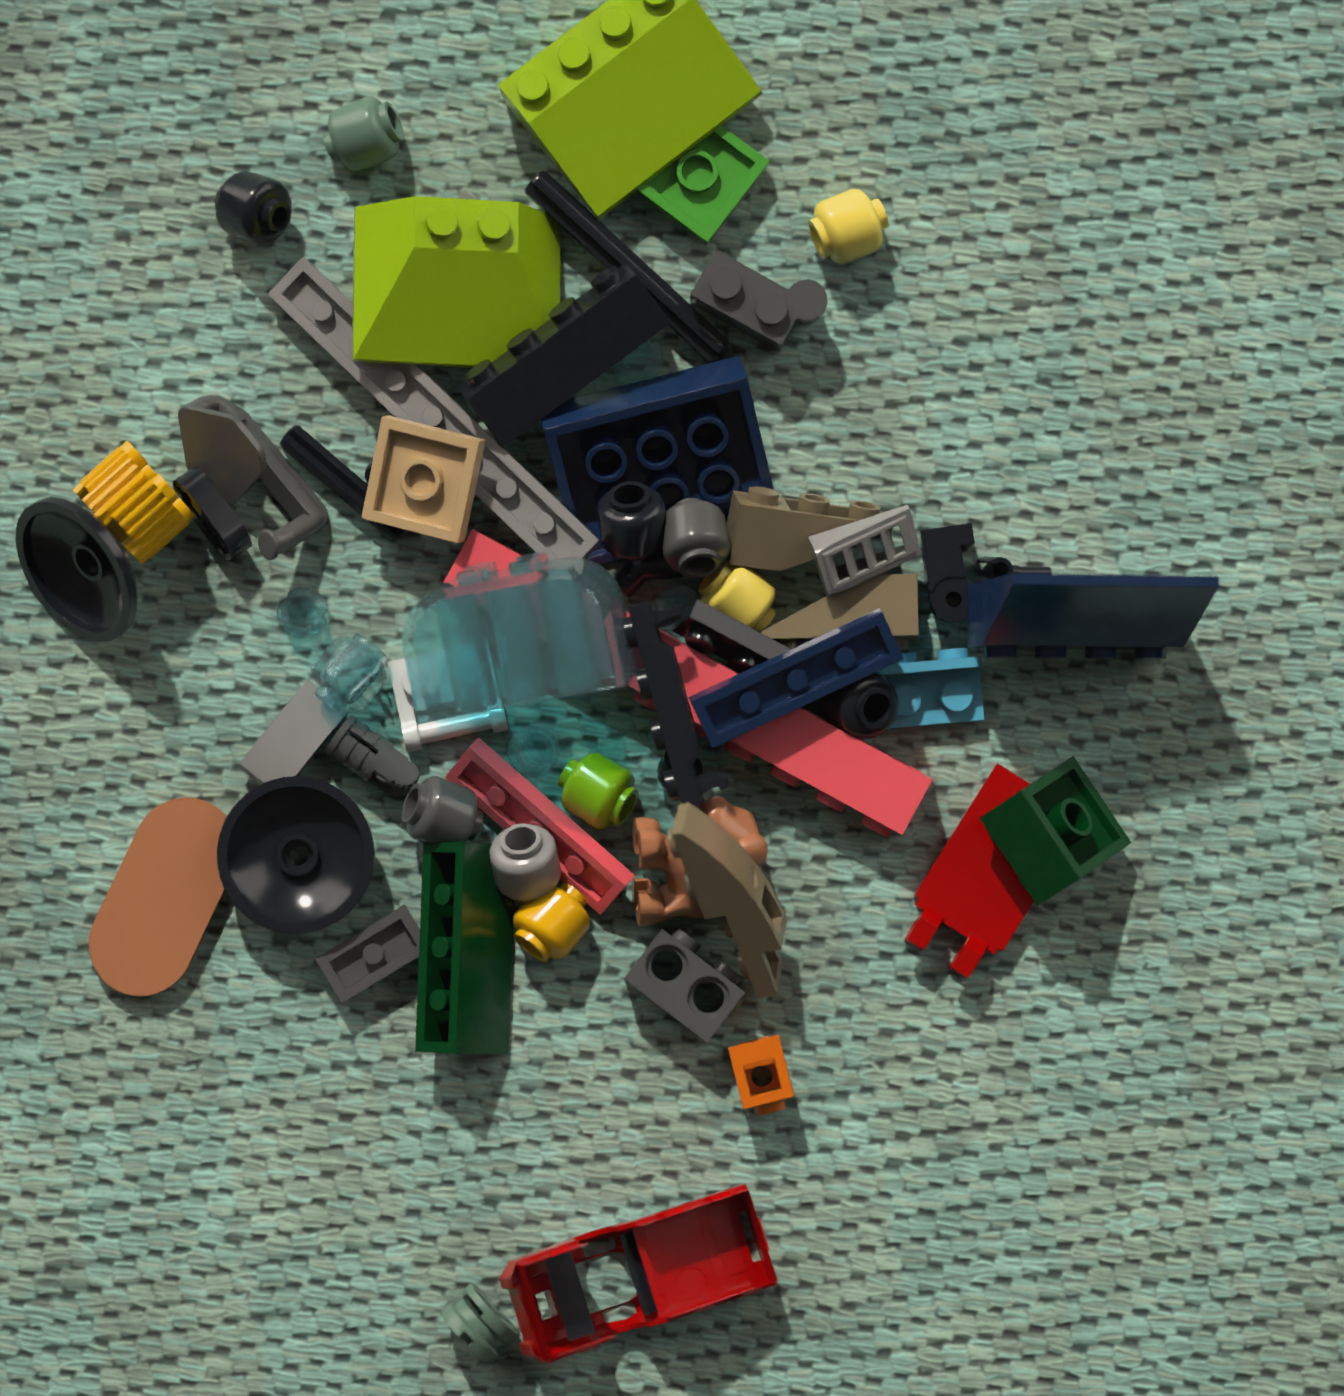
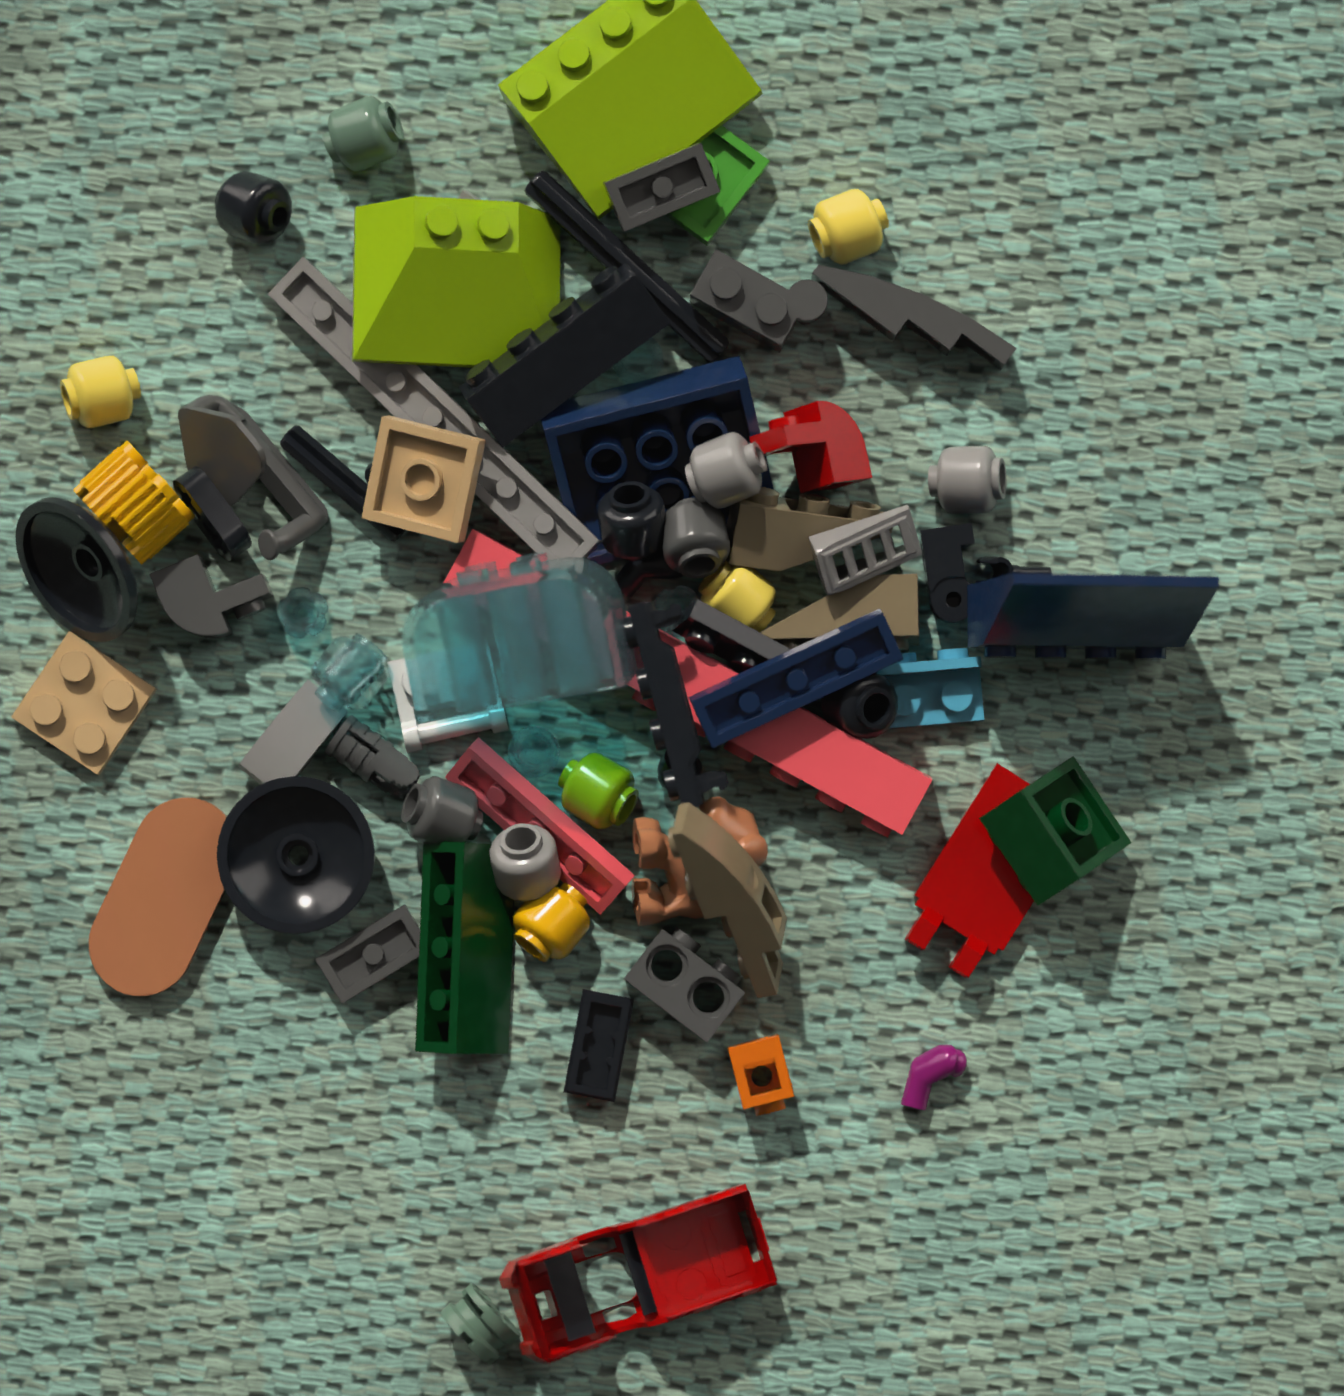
none -> tan plate [11,631,157,775]
none -> light yellow head [60,356,141,428]
none -> dark grey brick [150,554,274,639]
none -> black plate [563,989,634,1102]
none -> dark grey plate [603,143,721,232]
none -> light grey head [685,432,767,509]
none -> red brick [749,401,872,494]
none -> dark grey slope [811,265,1016,371]
none -> magenta arm [901,1045,967,1111]
none -> light grey head [928,446,1007,514]

